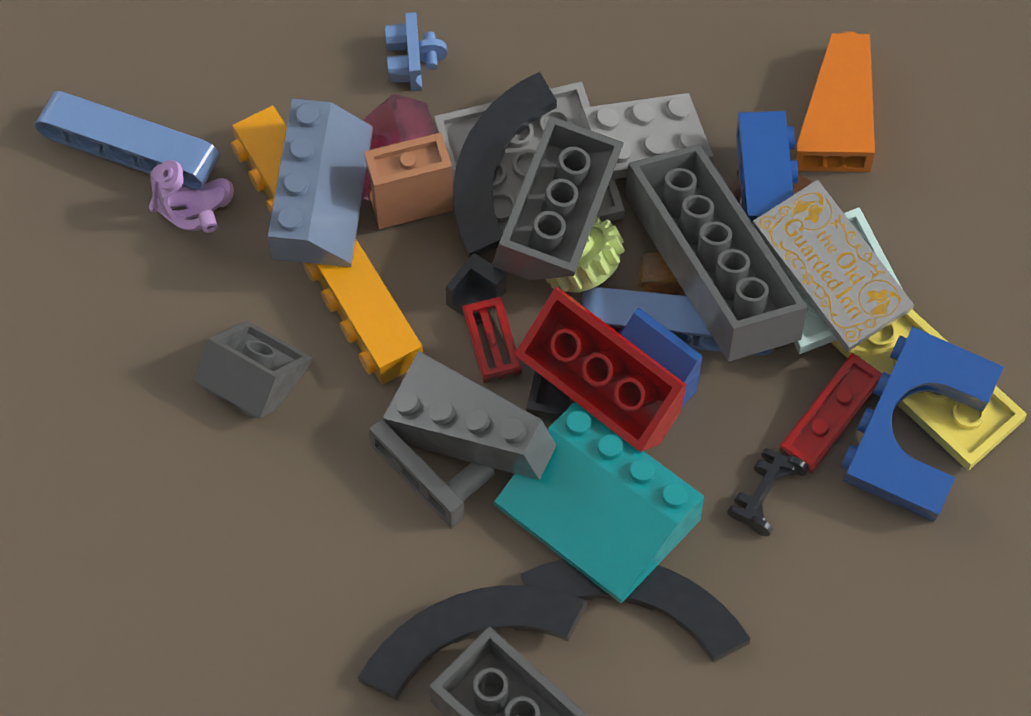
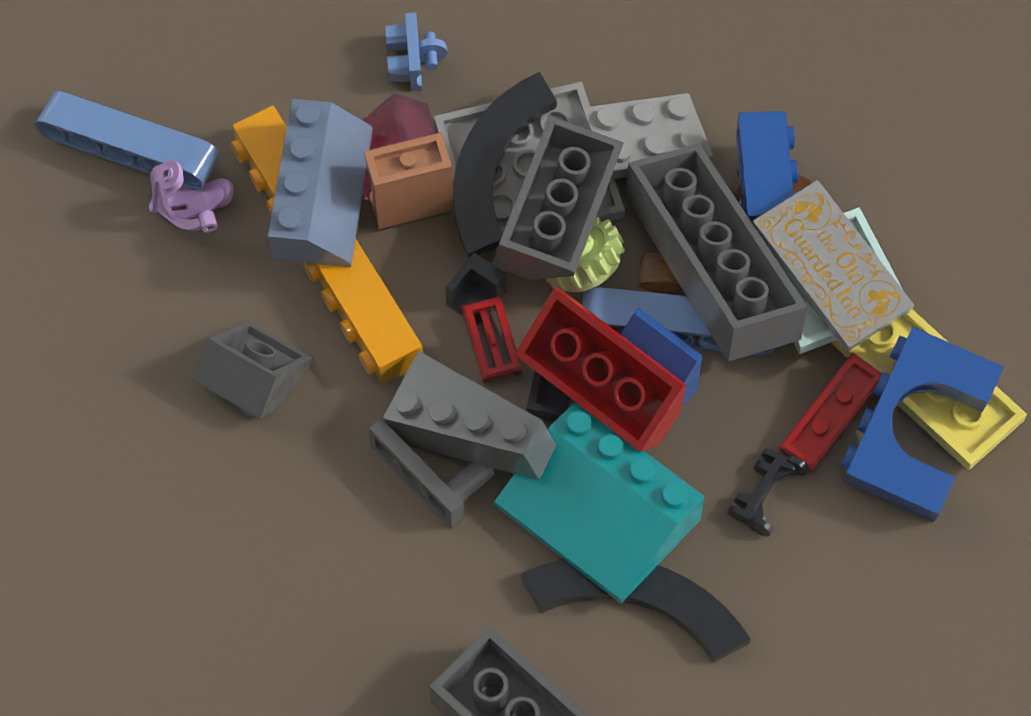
black tile [358,585,587,700] -> none
orange slope [794,31,875,172] -> none

